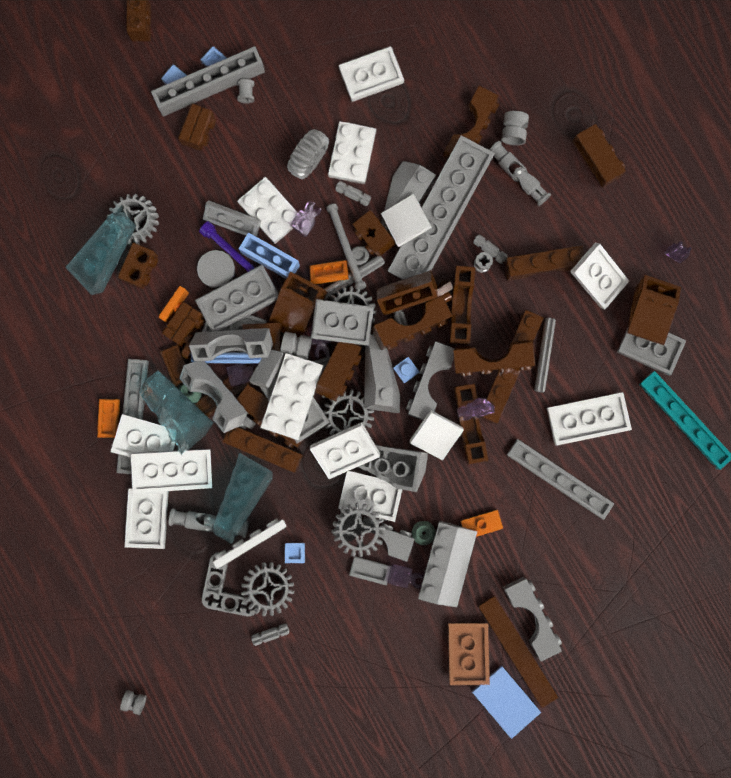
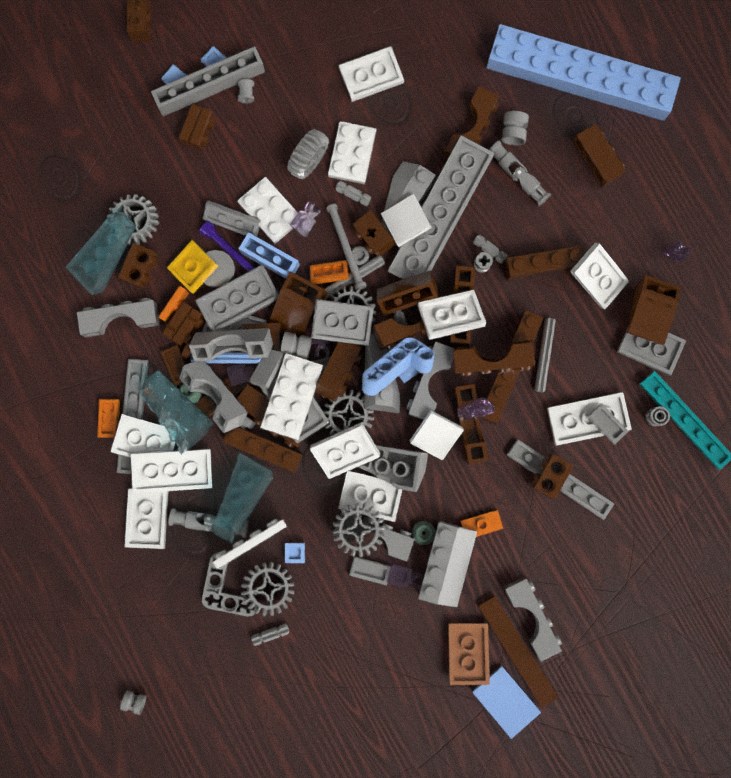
reddish brown tile [437,280,454,303] -> none
none -> light grey arch [77,298,160,337]
none -> yellow tile [167,240,218,294]
none -> light blue beam [362,337,434,396]
none -> white plate [418,290,486,340]
none -> light blue brick [487,24,681,121]
none -> reddish brown brick [531,454,574,500]
none -> light grey tile [586,403,629,445]
none -> light grey wheel [645,406,670,427]

